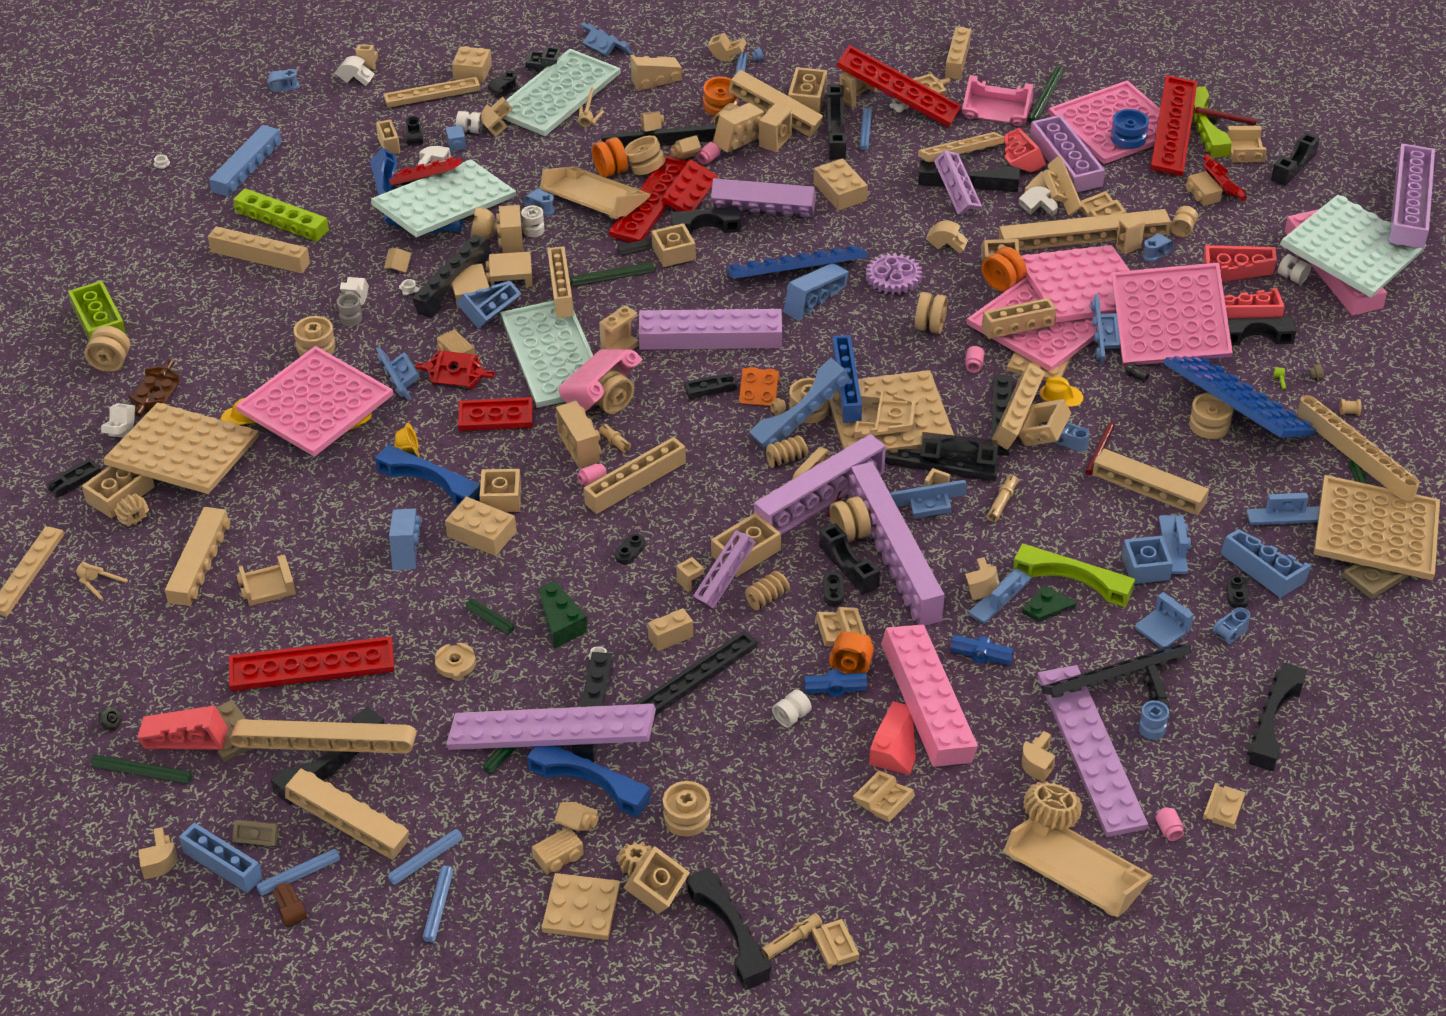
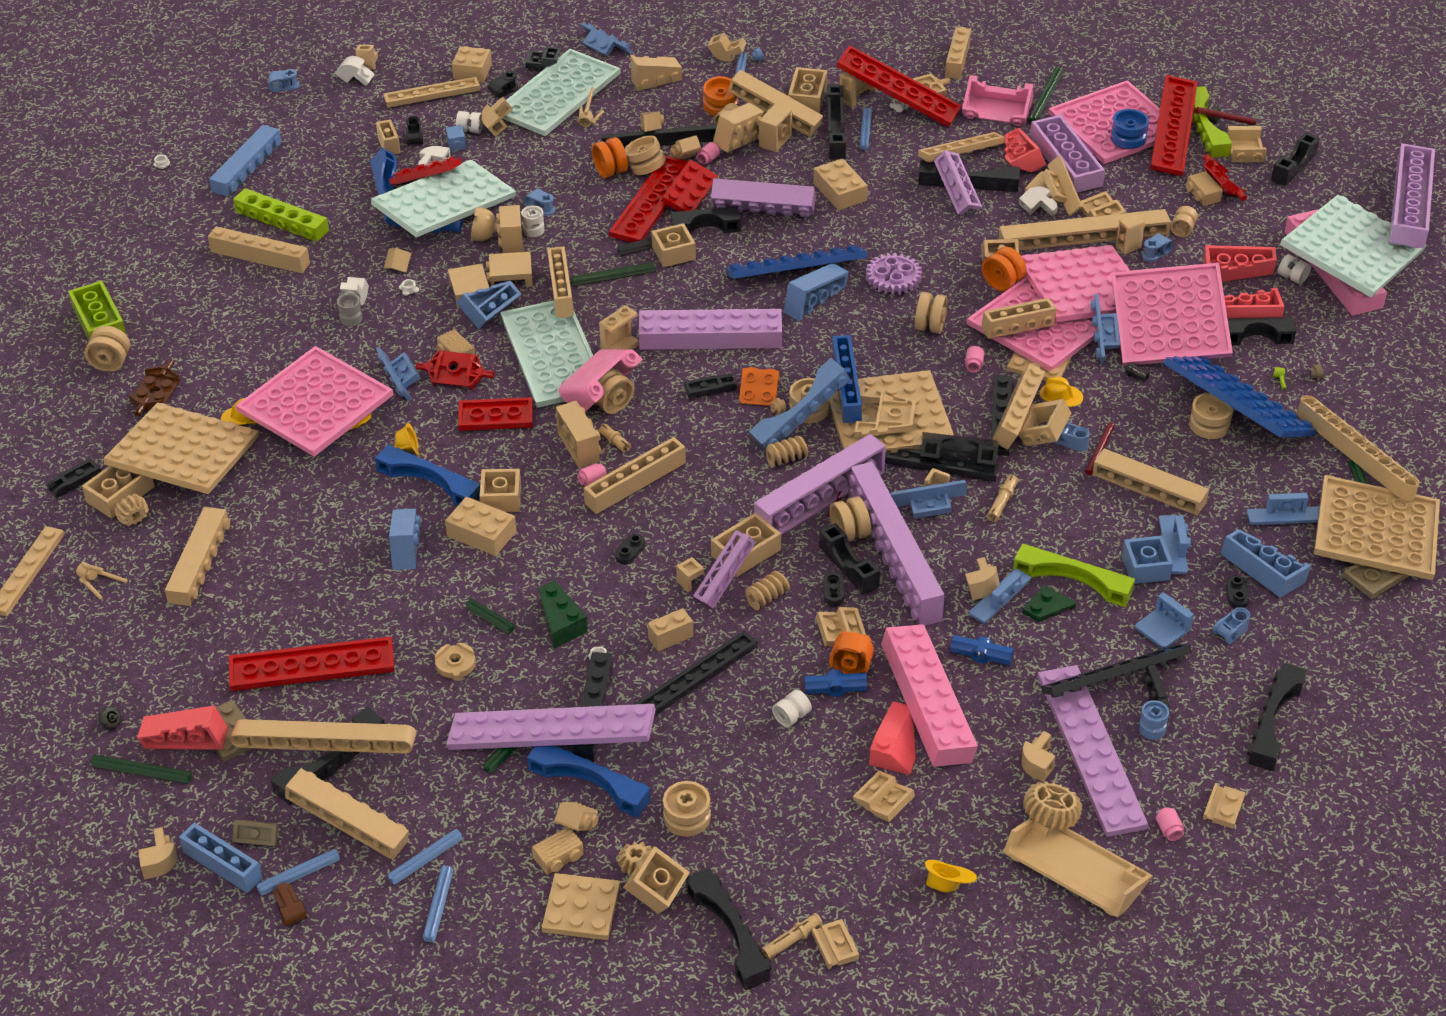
white brick [101,403,135,438] -> none
tan panel [237,555,296,606] -> none
tan wheel [294,316,336,356] -> none
black arch [412,235,492,318] -> none
tan slope [540,166,650,219] -> none
tan beam [792,447,830,480] -> none
tan brick [926,221,968,253] -> none
tan bush [1339,399,1361,416] -> none
none -> yellow piece [925,860,977,893]

